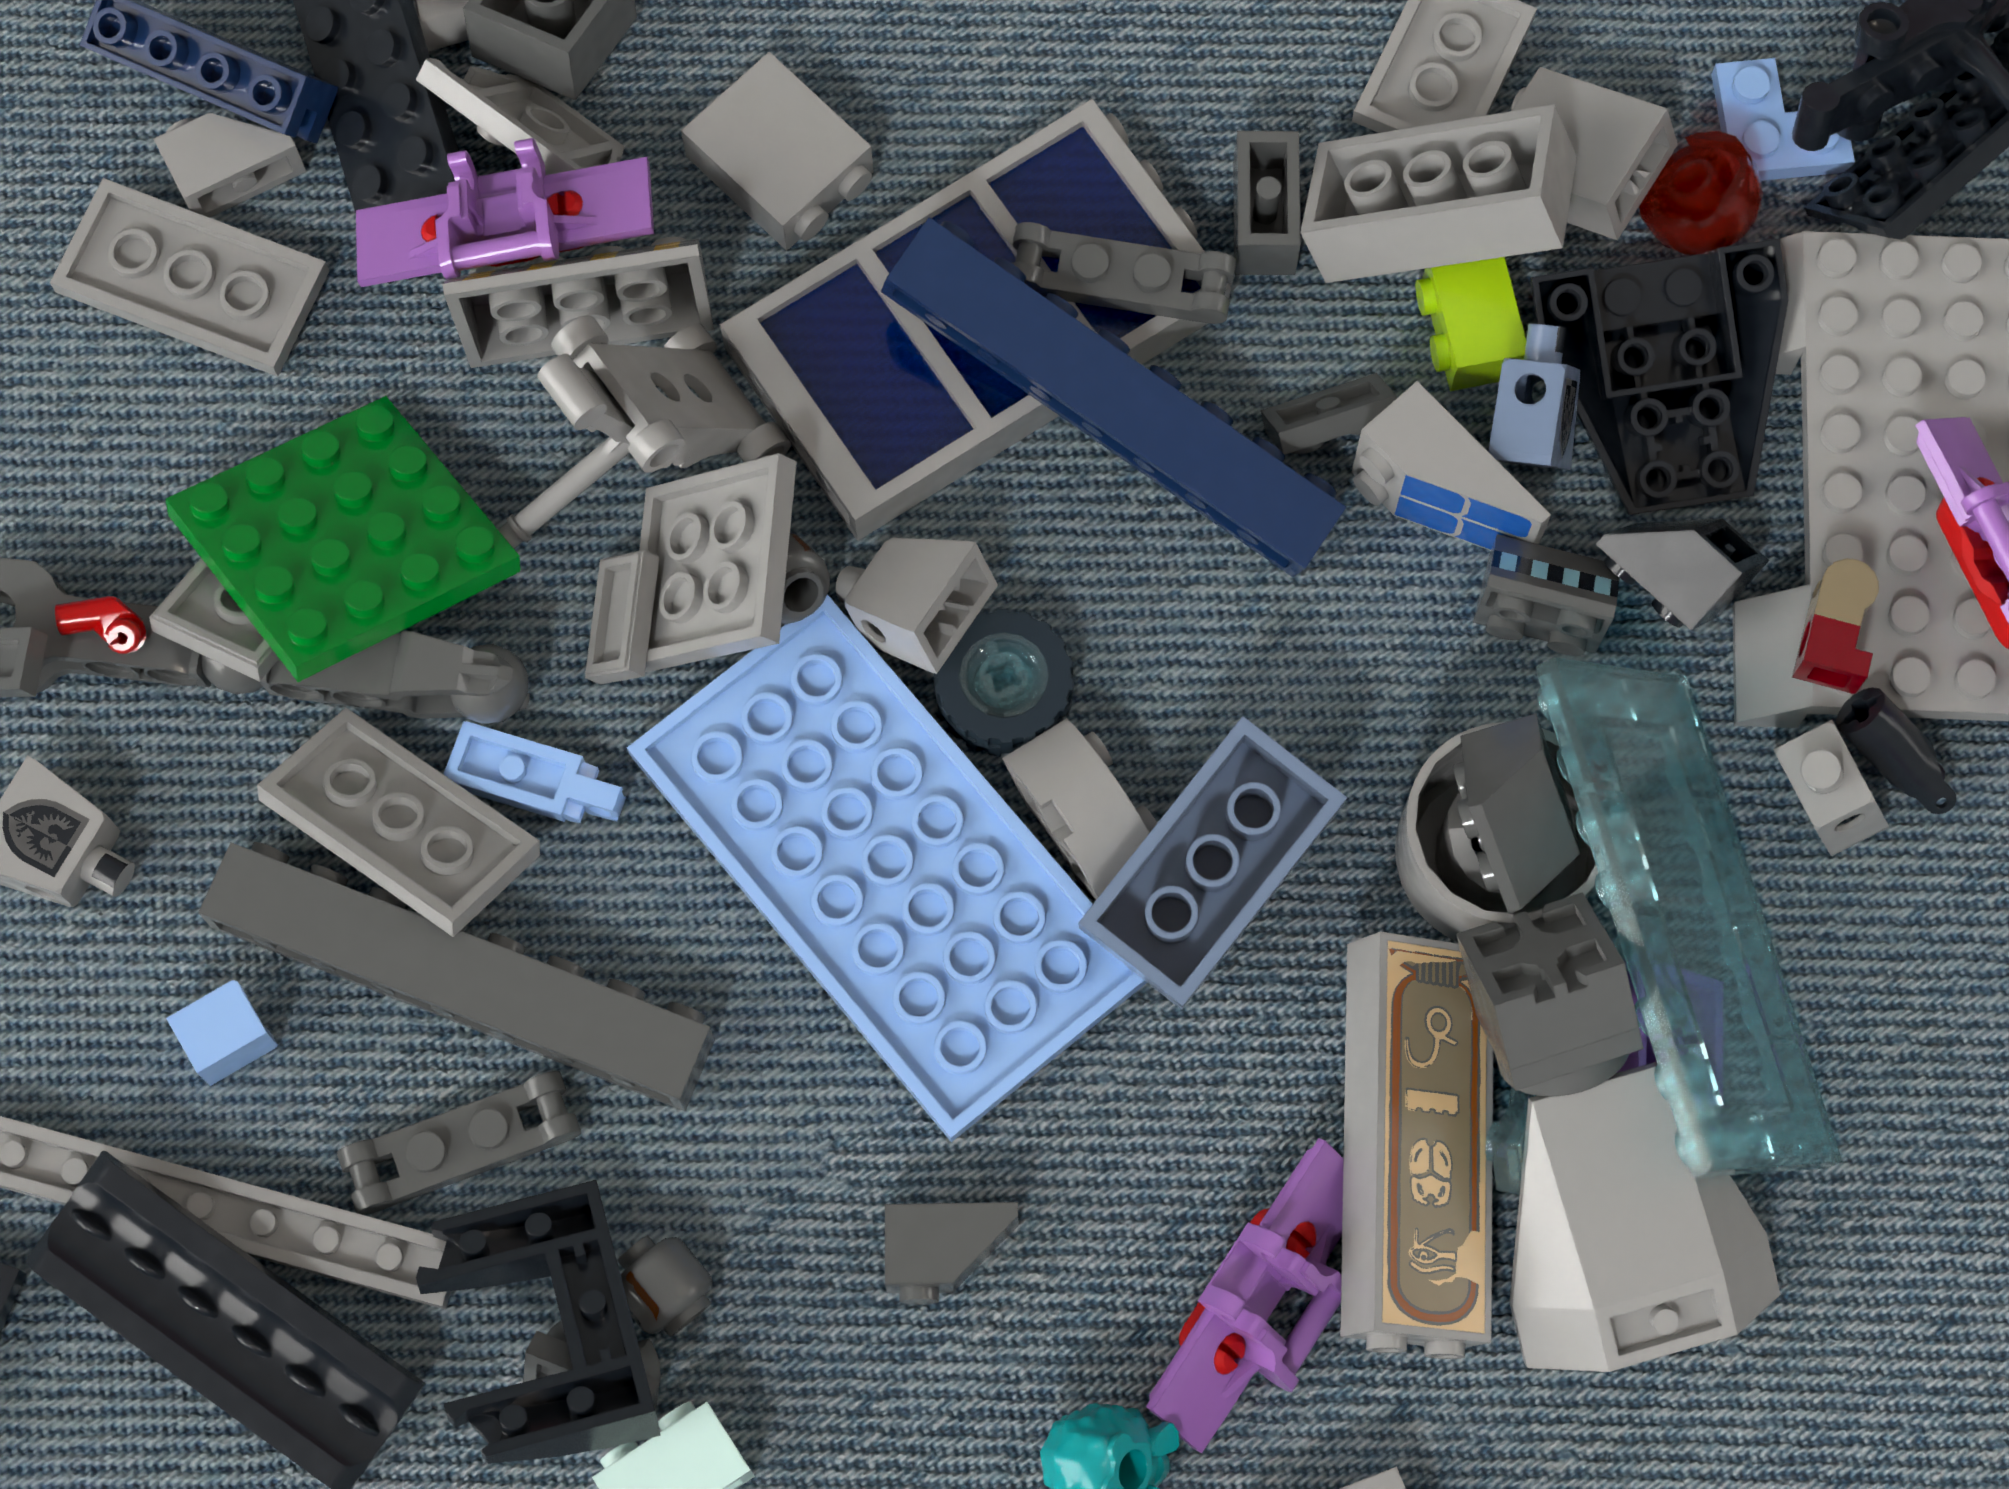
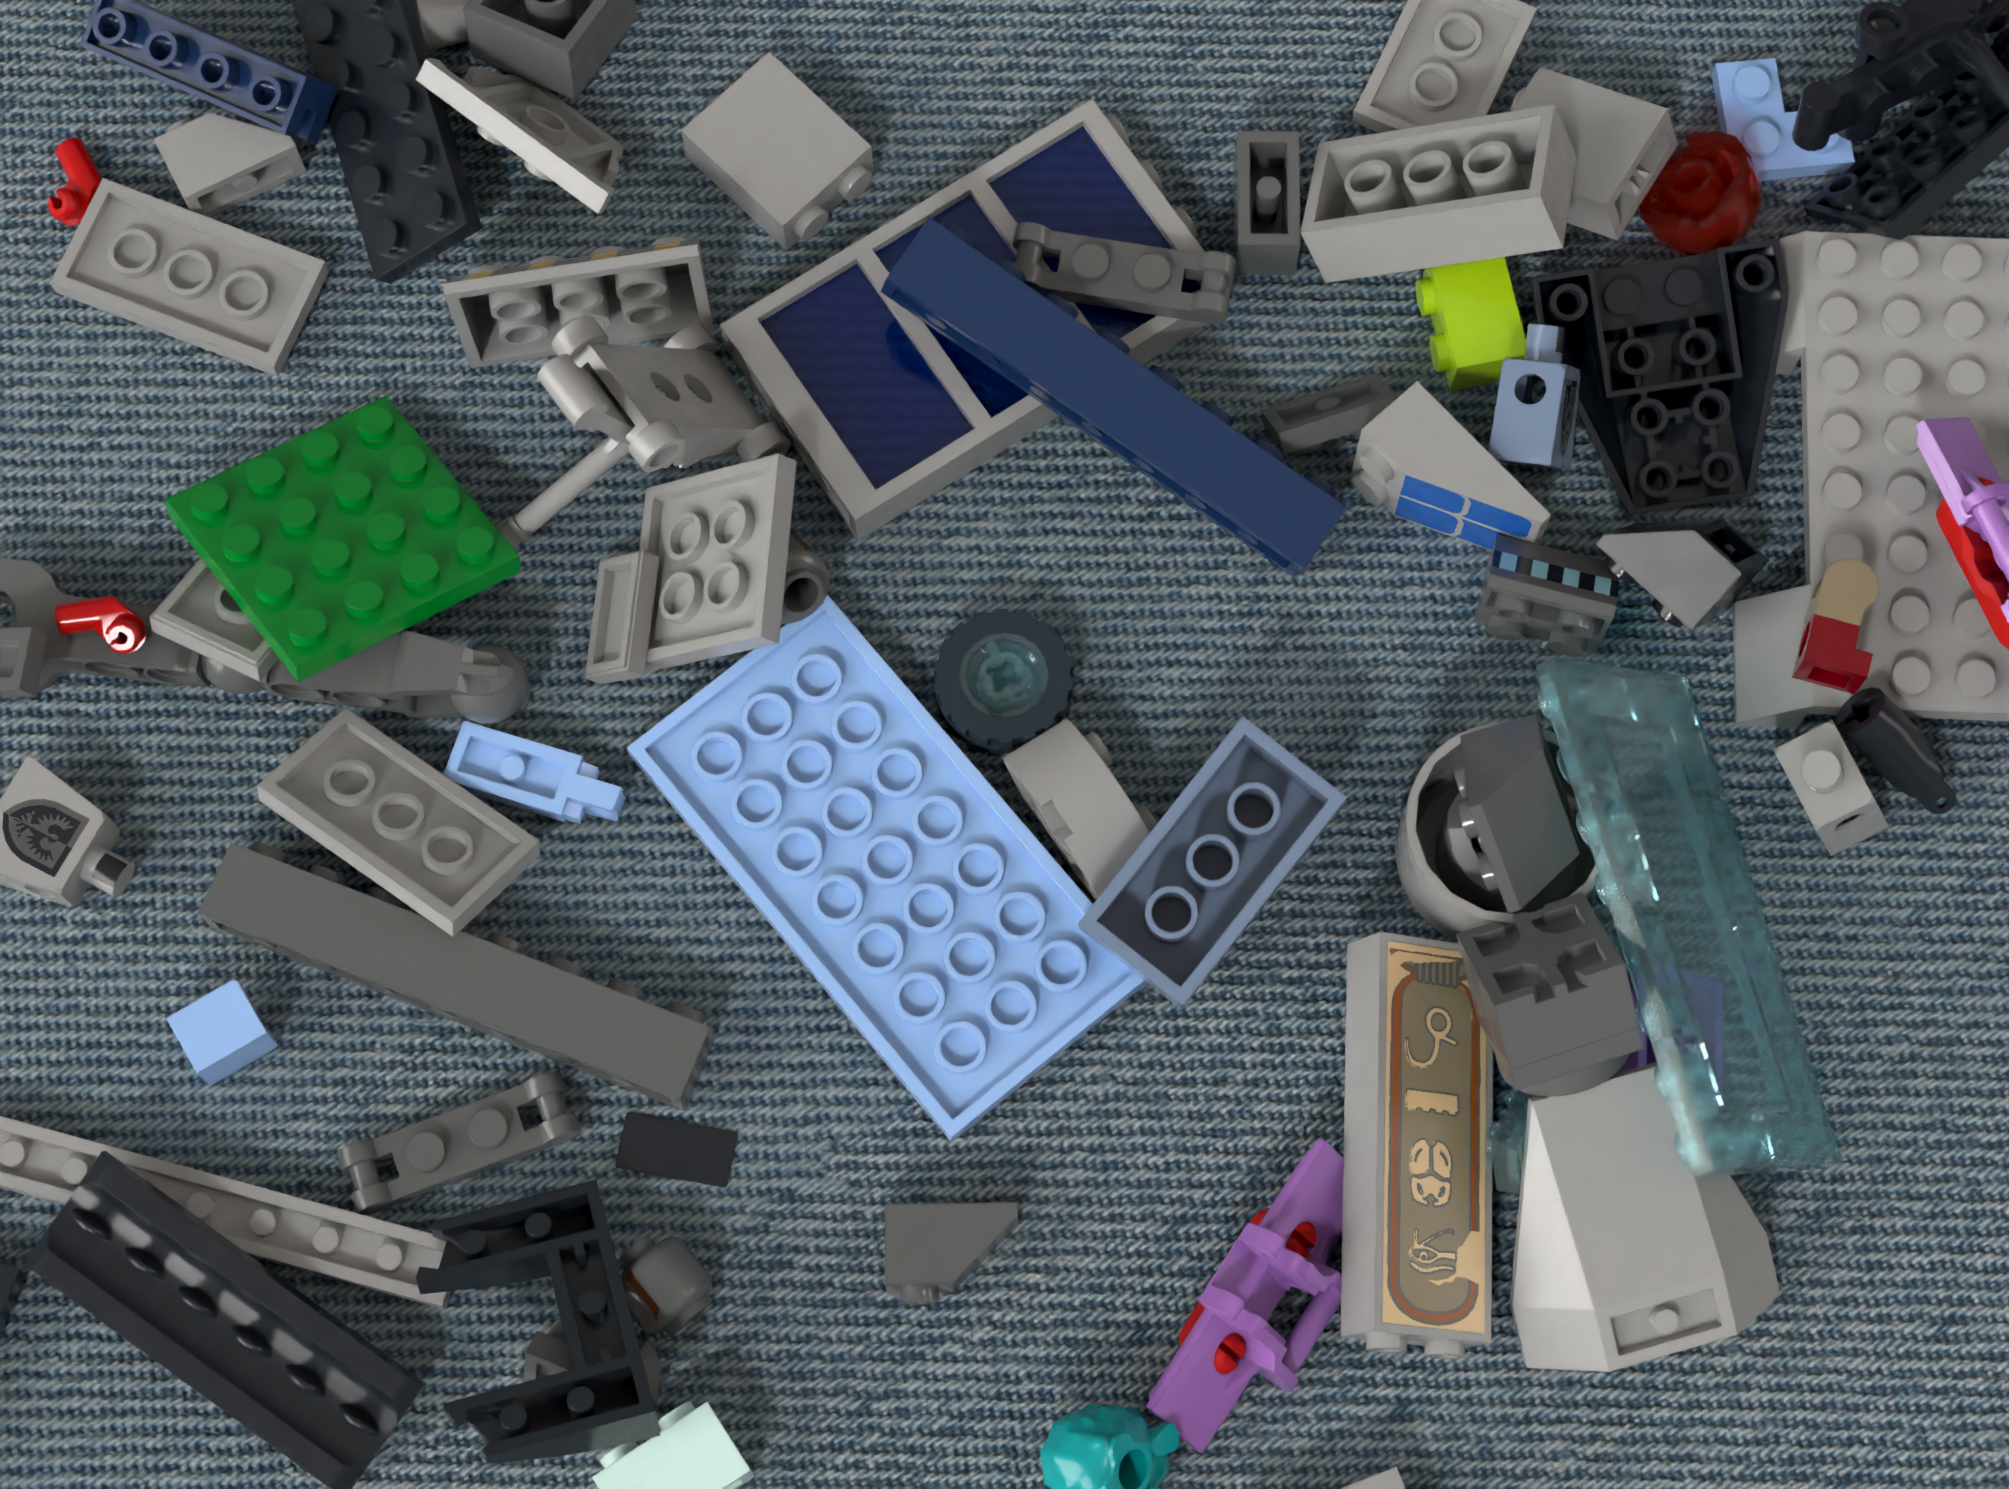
medium lavender piece [356,138,654,287] -> none
light grey torso [836,538,998,674] -> none
none -> red arm [48,138,103,226]
none -> black sticker [615,1112,738,1187]

